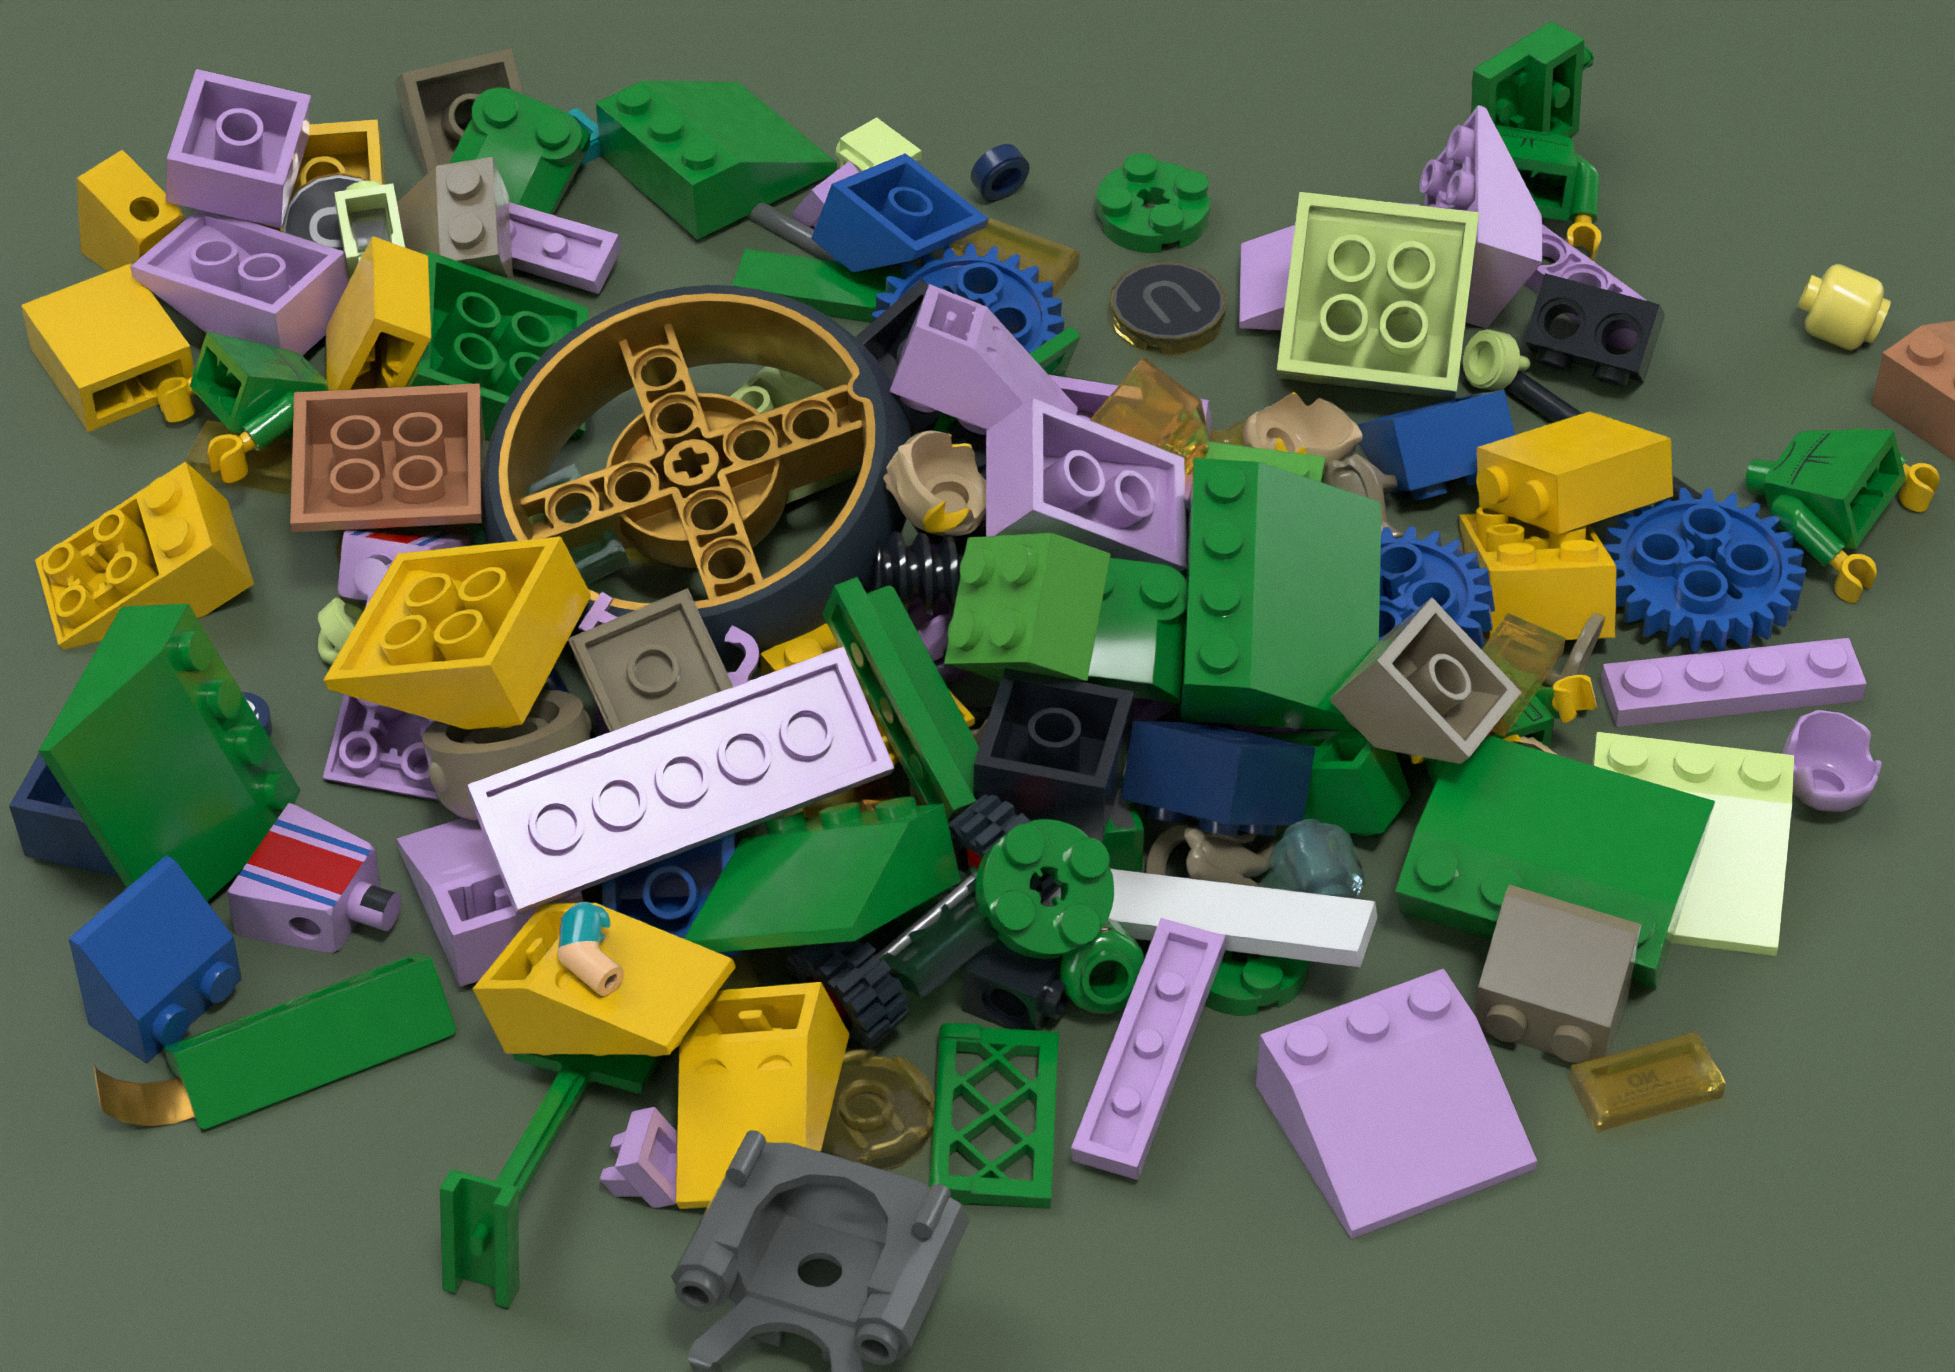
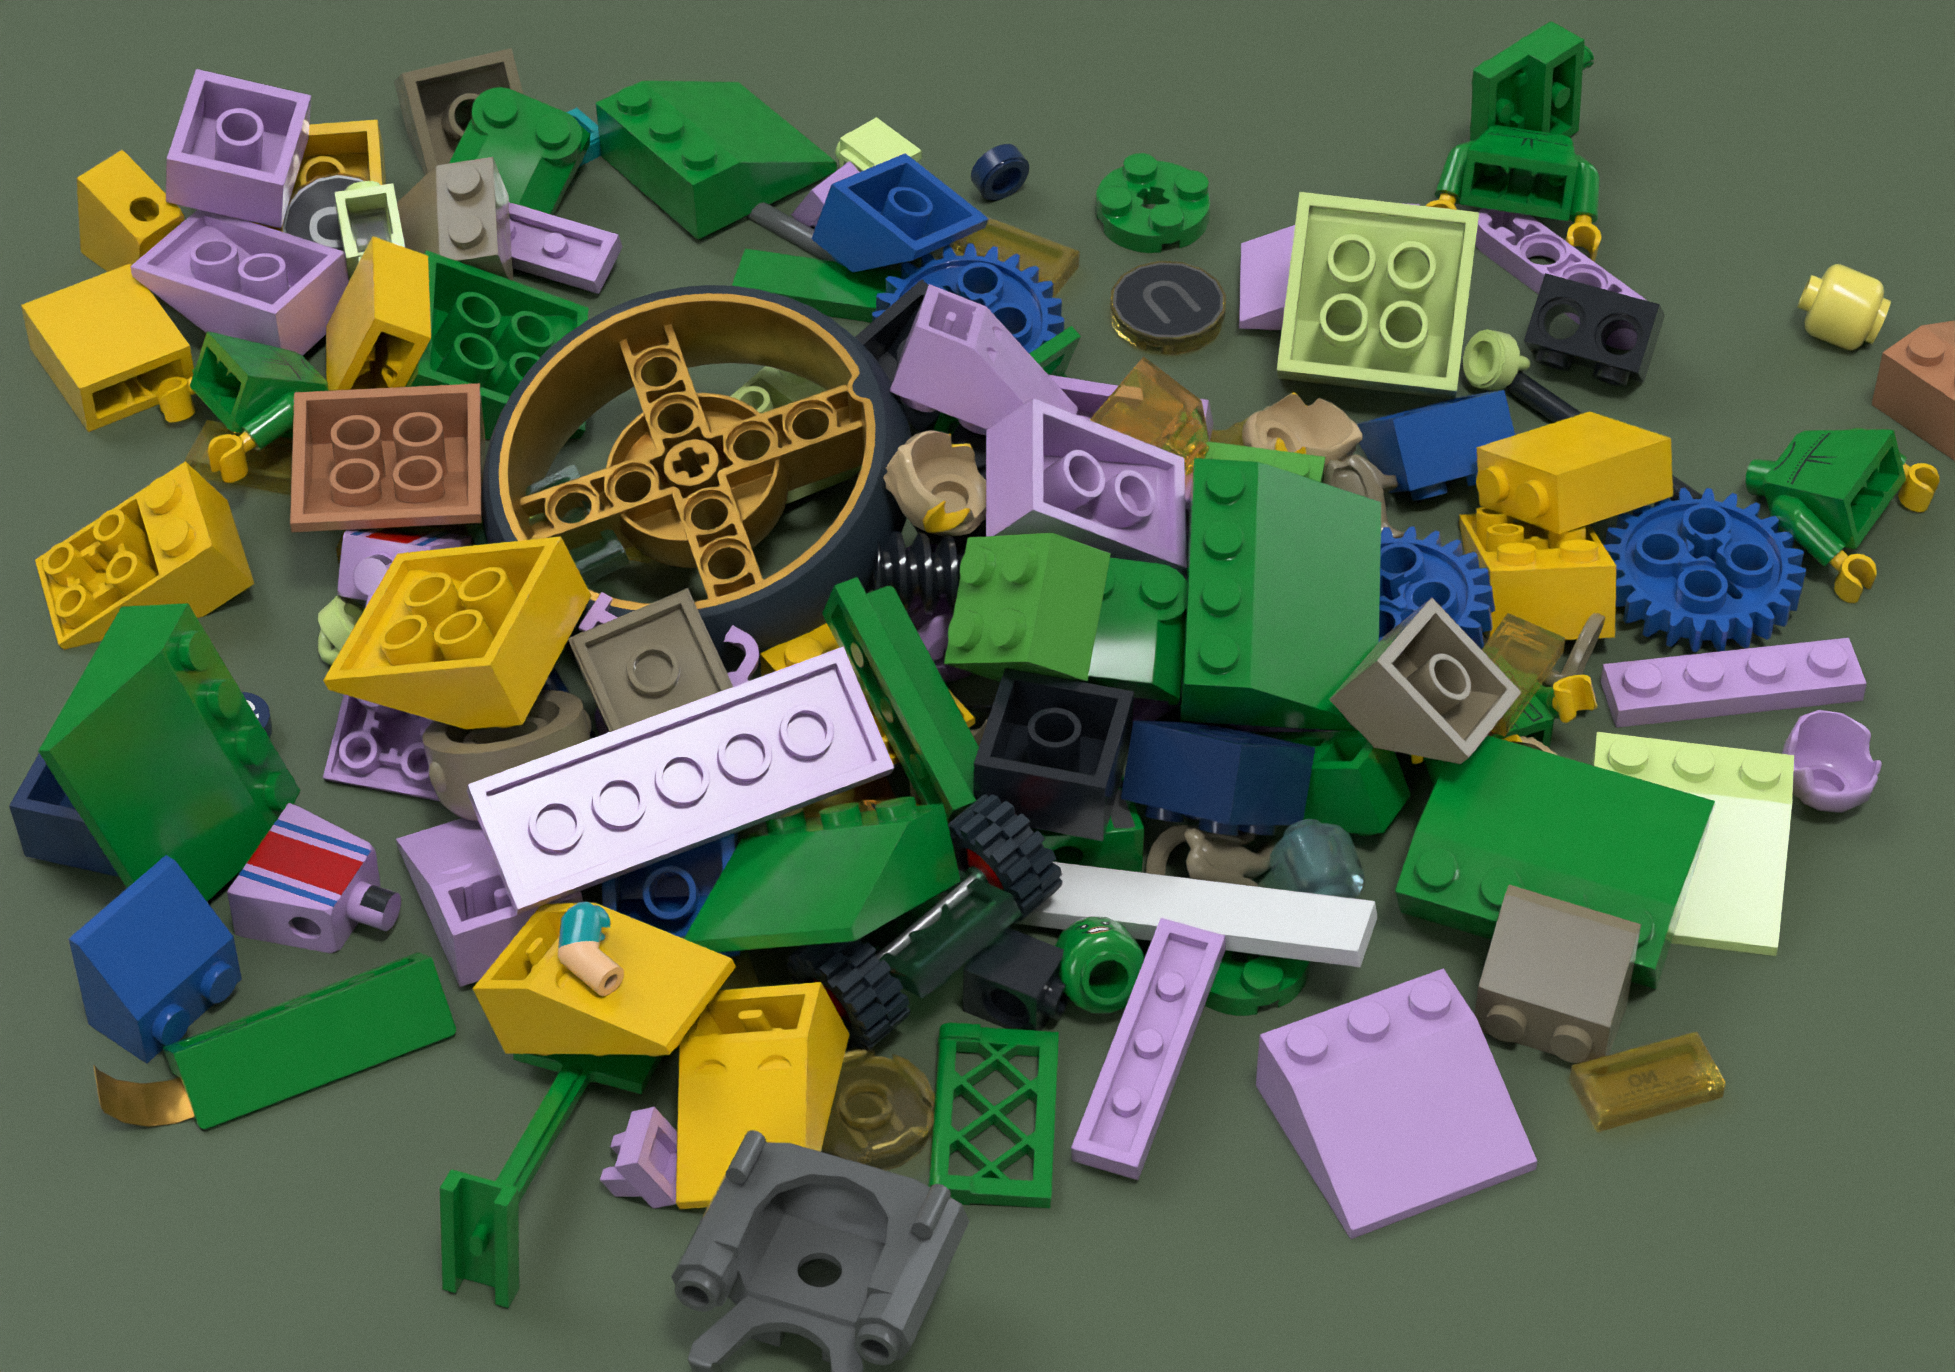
green plate [976,819,1114,959] -> none
lavender slope [1419,106,1542,329] -> none

